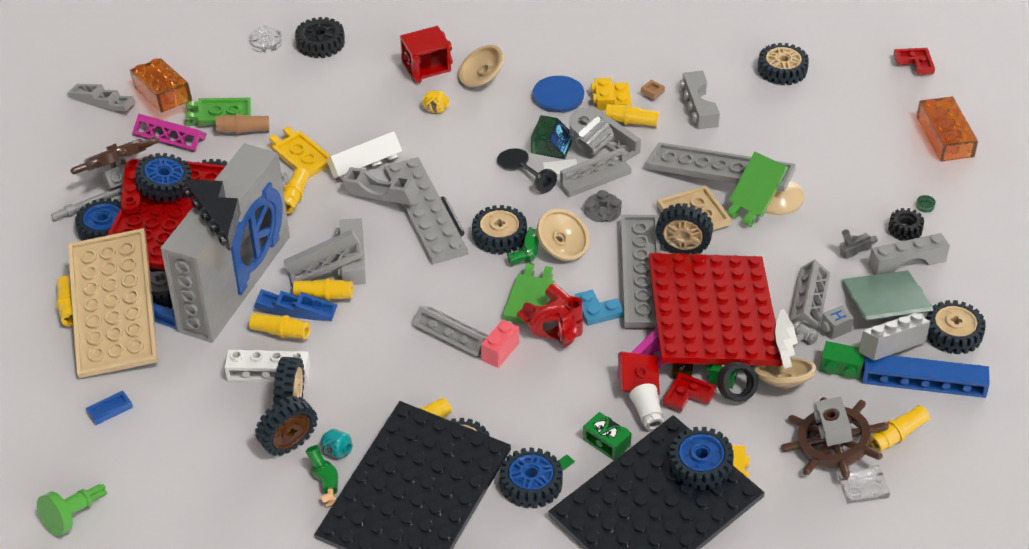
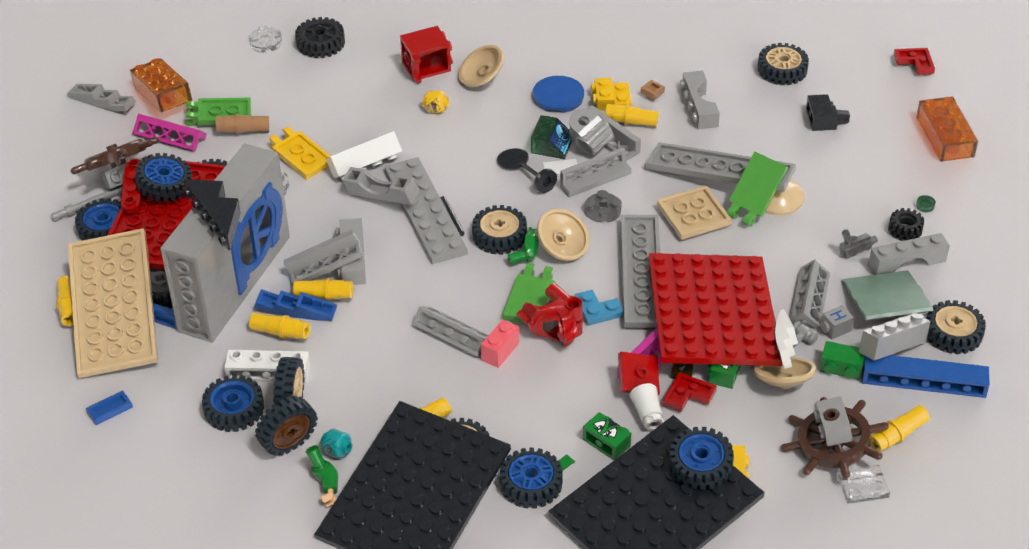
bright green piece [37,484,107,536] -> none
yellow piece [283,168,309,214] -> none
wheel [655,203,713,254] -> none
black tyre [717,362,758,402] -> none
none -> black wheel [202,375,264,432]
none -> black hinge [806,94,850,131]

